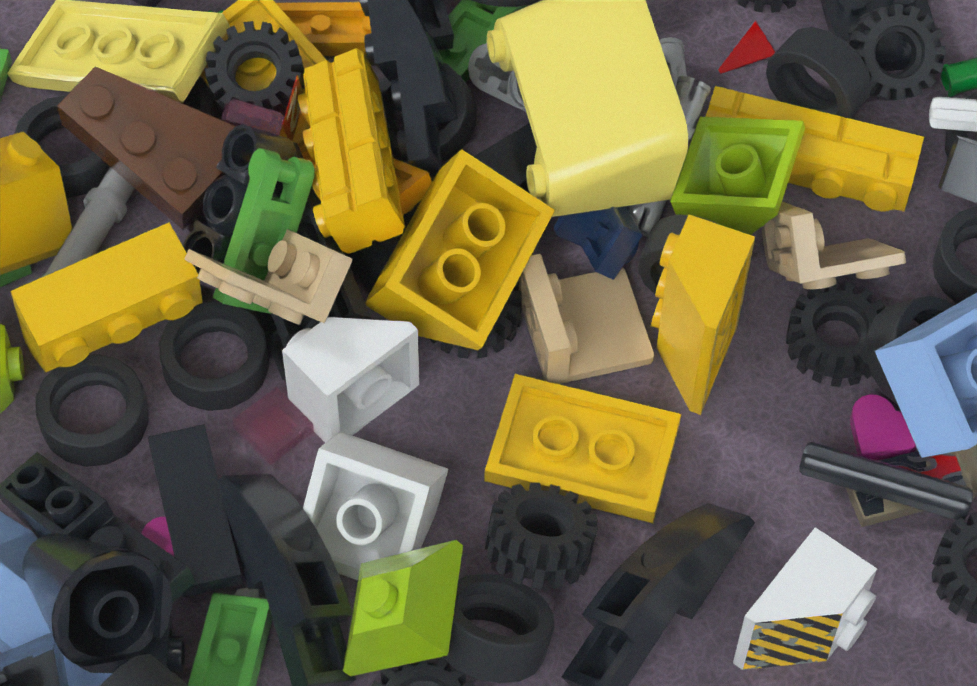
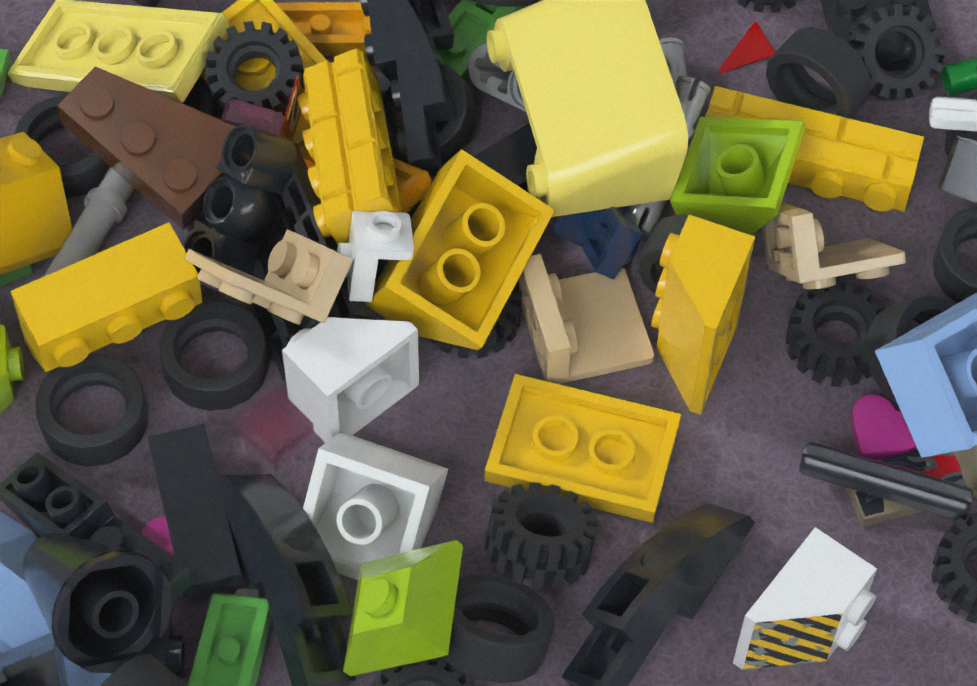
bright green plate [213,148,315,314] -> none
none -> white bracket [337,211,414,302]

